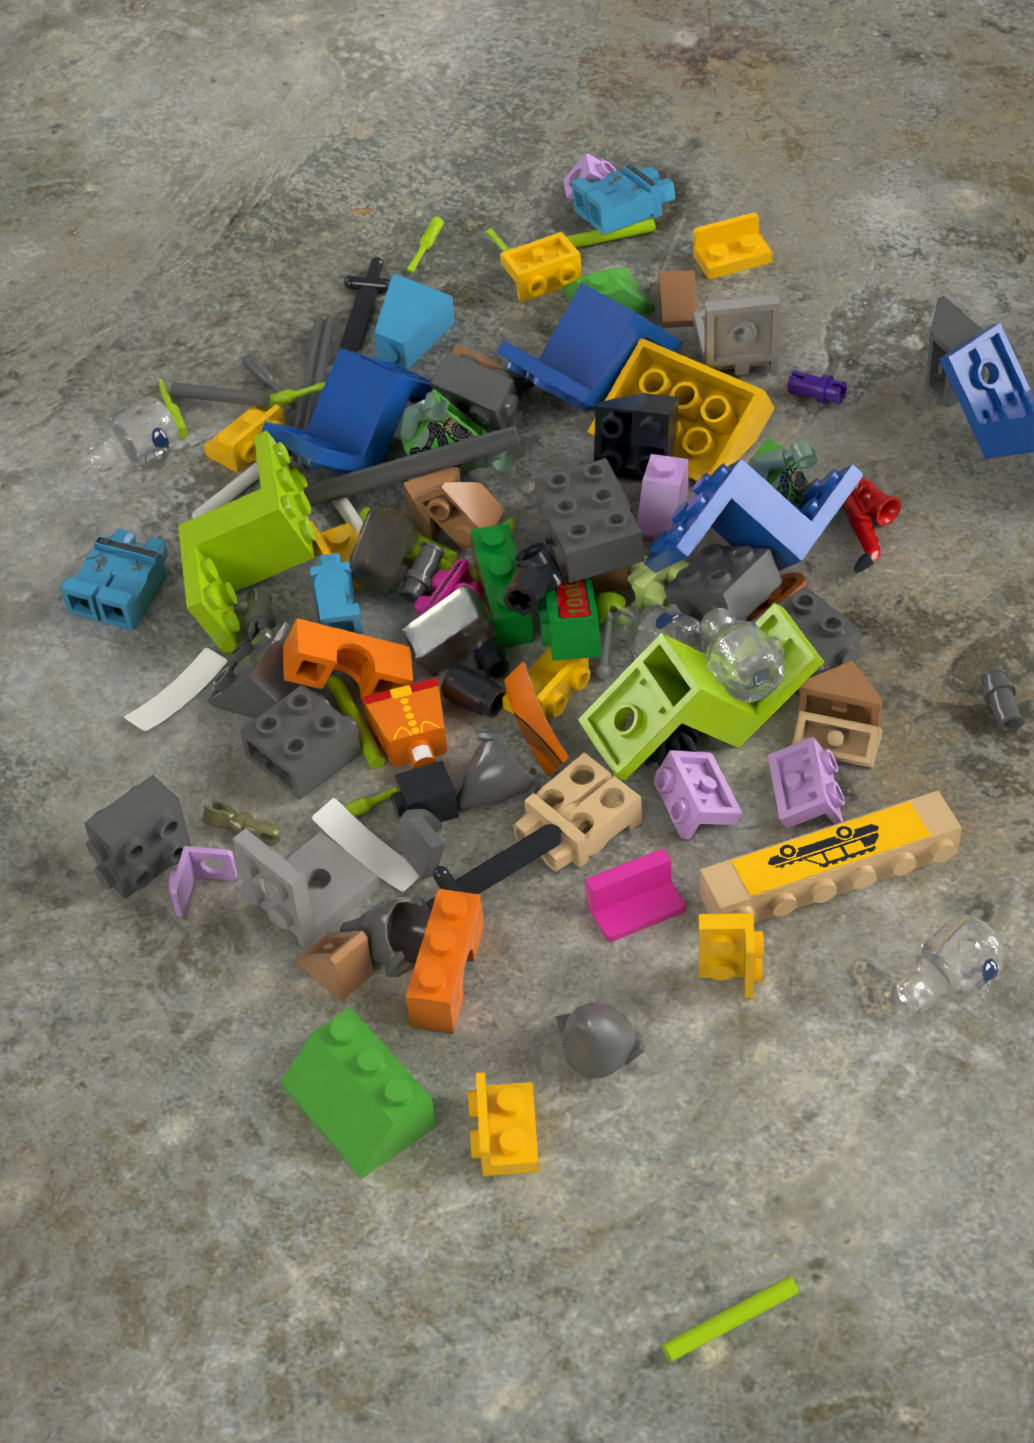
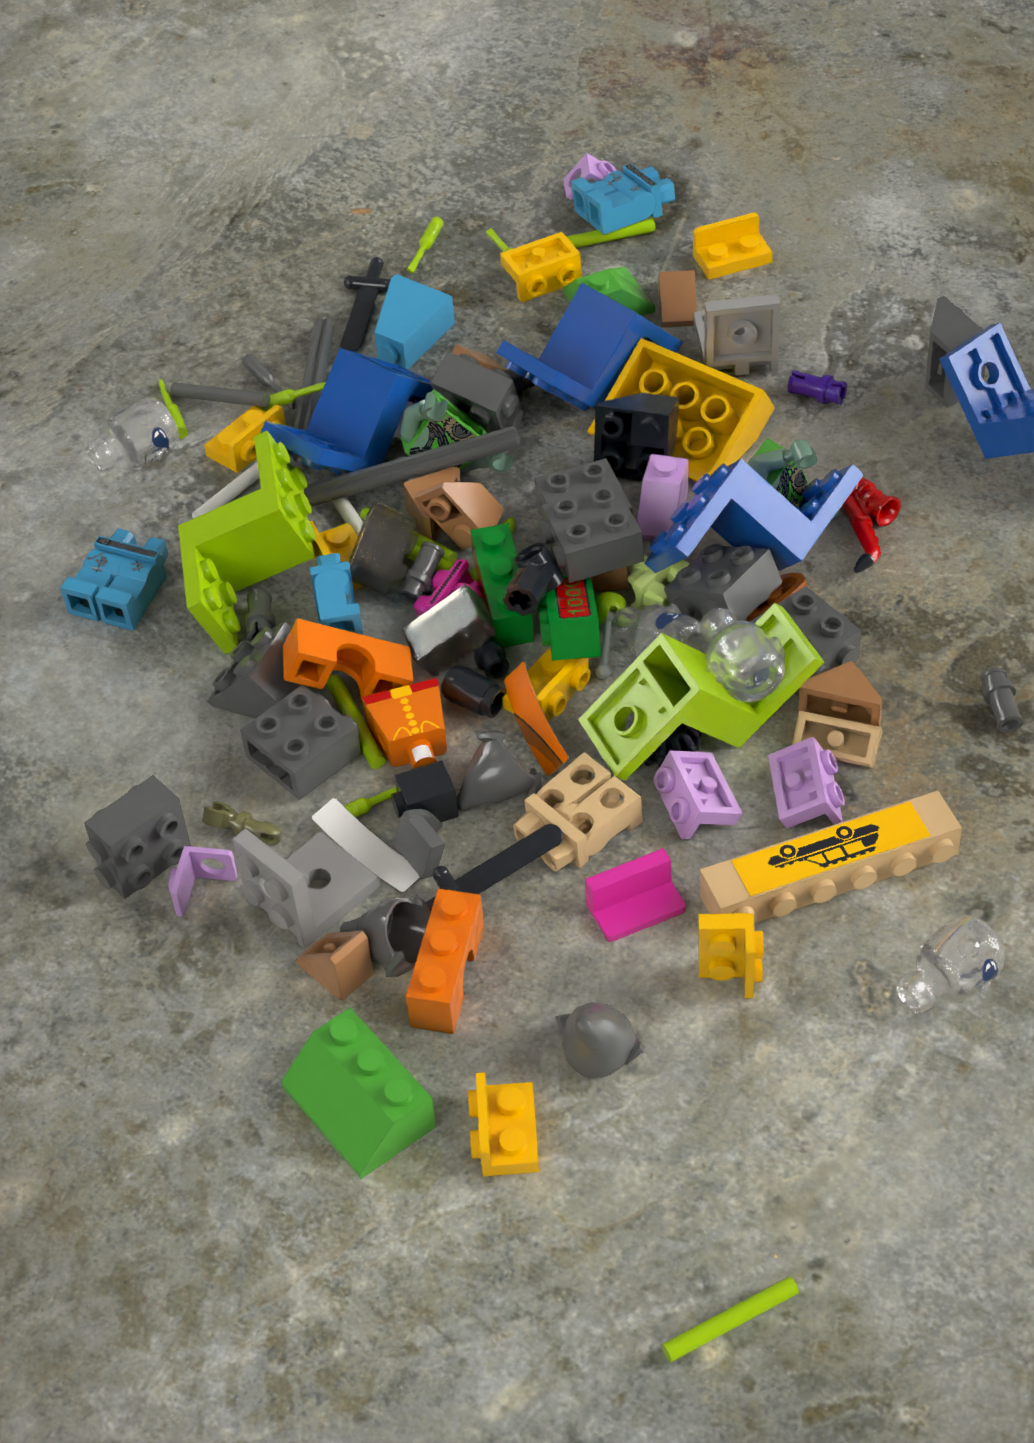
white sticker [124,648,228,731] -> none

